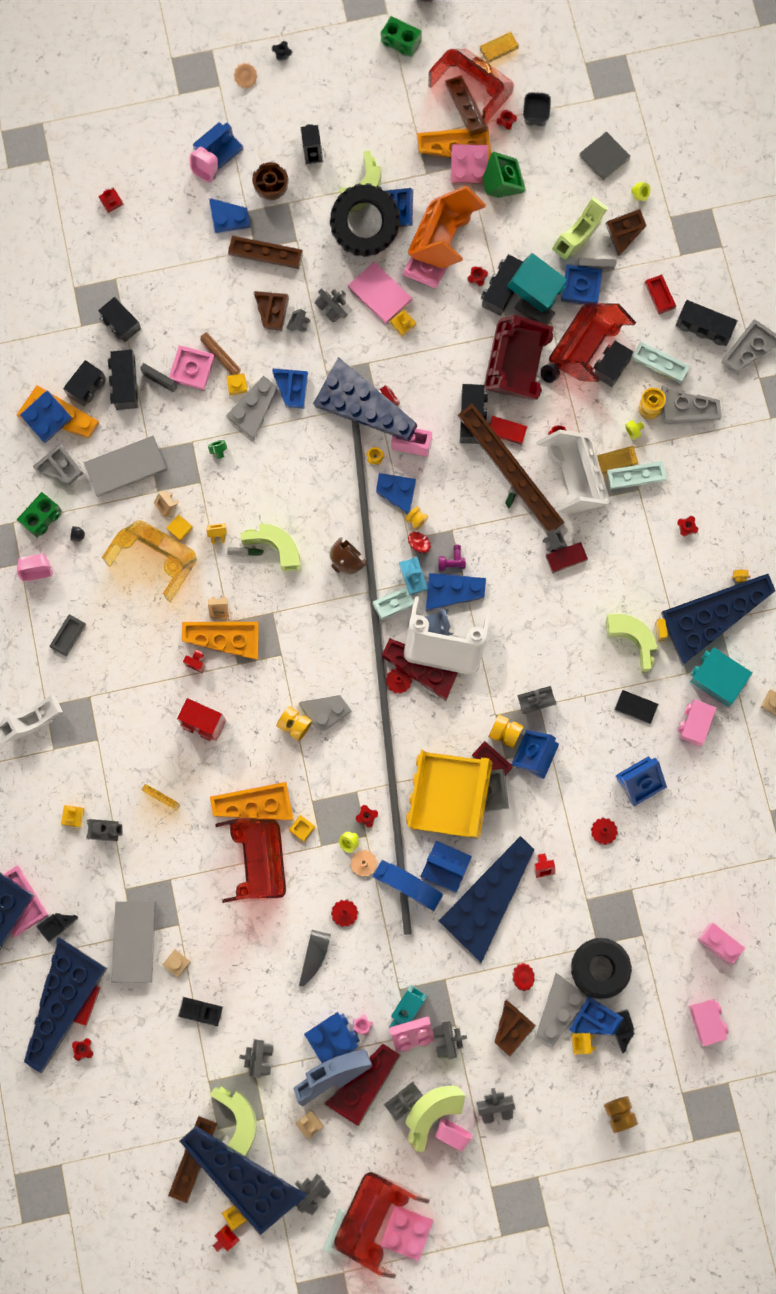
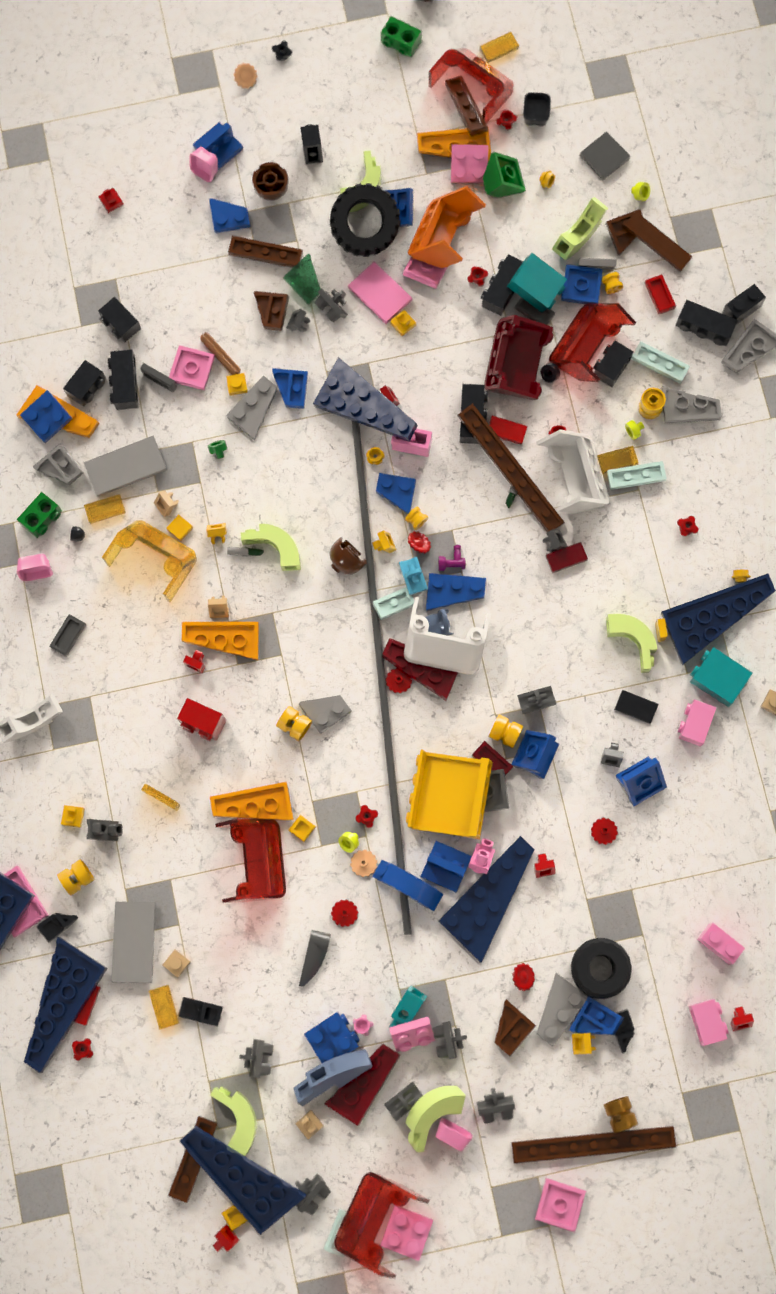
none -> yellow wheel [57,859,95,896]
none -> clear yellow tile [84,494,126,524]
none -> clear yellow tile [149,985,180,1030]
none -> clear green wing [283,253,321,305]
none -> yellow tile [372,530,396,553]
none -> bright pink hips [468,838,495,874]
none -> reddish brown tile [511,1126,676,1164]
none -> bright pink plate [535,1178,586,1232]
none -> yellow plate [539,170,555,188]
none -> dark grey tile [600,742,624,768]
none -> yellow wheel [601,272,623,294]
none -> reddish brown tile [624,211,693,272]
none -> black brick [722,283,766,325]
none -> red tile [730,1006,754,1032]

